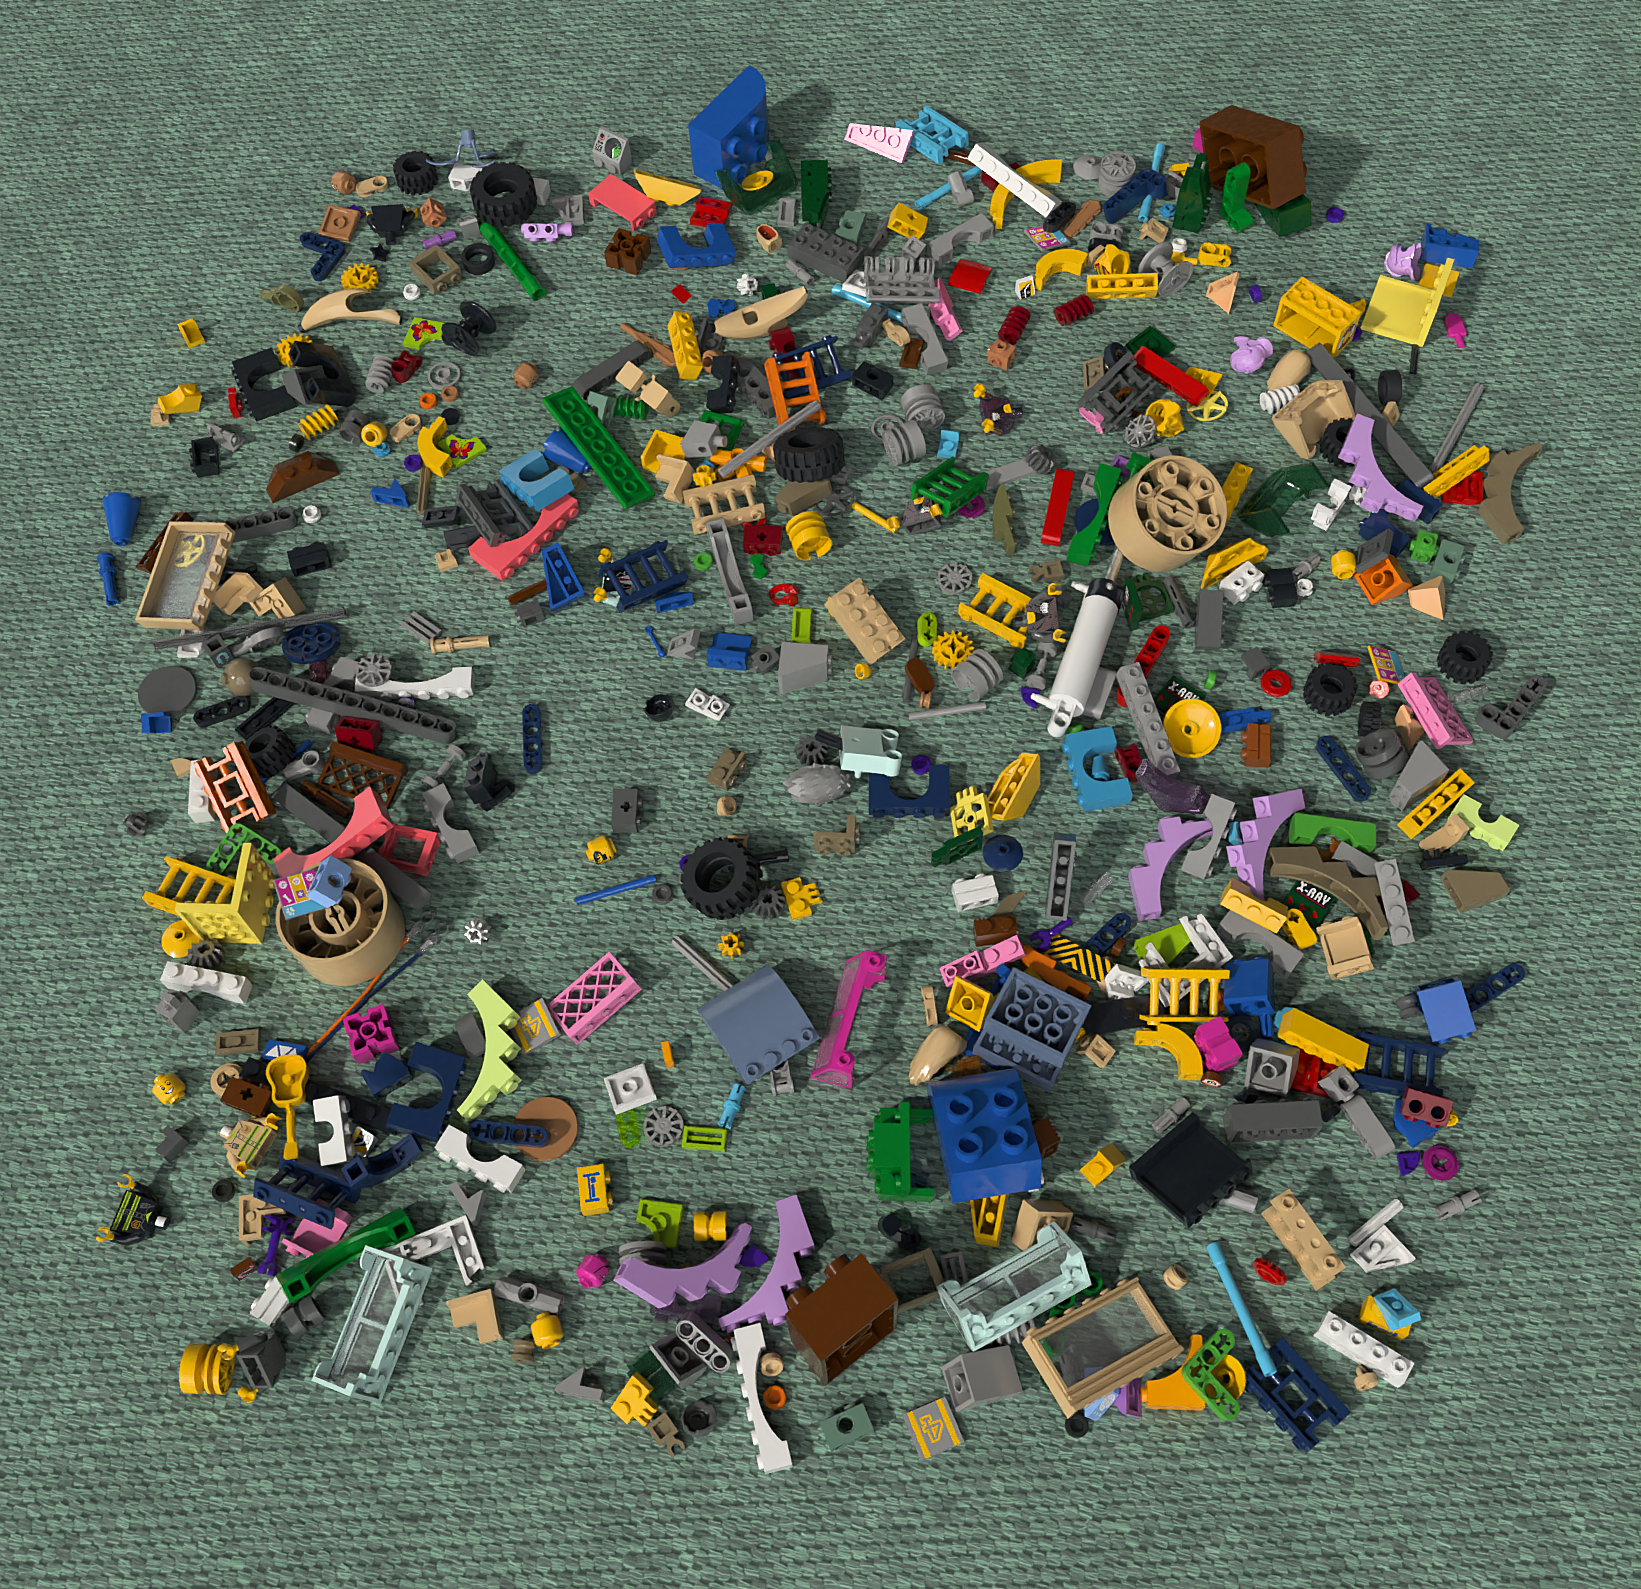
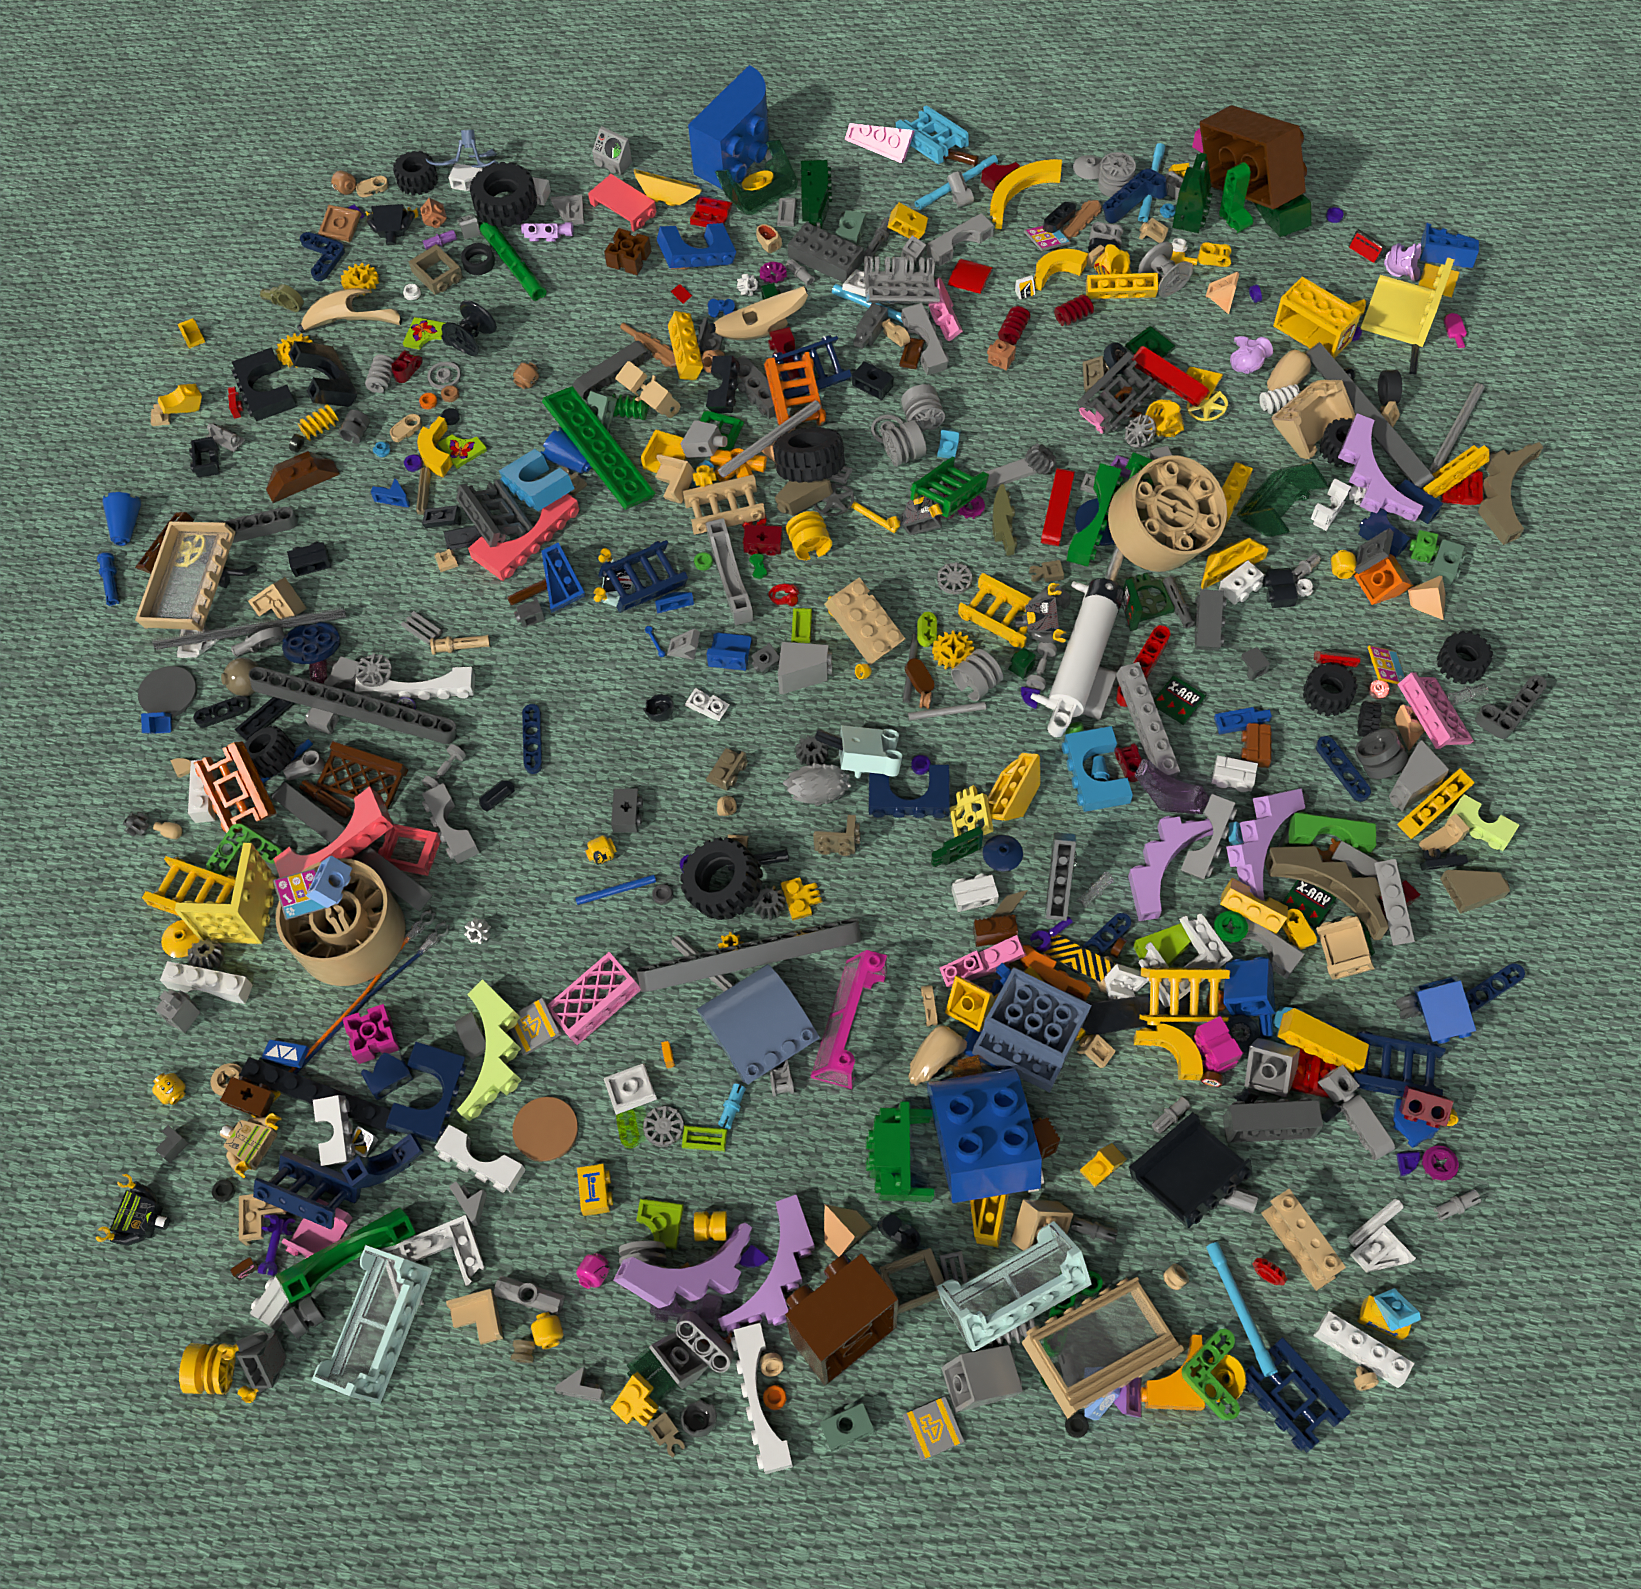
dark grey brick [201,634,234,668] -> none
tan panel [212,572,263,615] -> none
dark tan plate [215,1029,261,1056] -> none
yellow piece [266,1054,309,1160] -> none
dark grey slope [282,365,326,405] -> none
white plate [302,505,321,523] -> none
dark red brick [334,716,383,751] -> none
yellow head [361,421,388,447] -> none
black piece [369,244,390,262] -> none
black hinge [463,752,497,804] -> none
dark blue beam [469,1120,551,1148] -> none
white arch [967,142,1062,217] -> none
torso [973,383,1023,436] -> none
yellow dish [1162,699,1221,758] -> none
bright green tile [1203,670,1217,690] -> none
red piece [1260,670,1292,697] -> none
none -> tan cylinder [153,822,182,839]
none -> dark grey beam [636,918,862,992]
none -> magenta gear [759,262,787,284]
none -> light nougat slope [824,1204,872,1257]
none -> white brick [1211,755,1258,792]
none -> green gear [1214,911,1248,944]
none -> red slope [1348,229,1386,264]

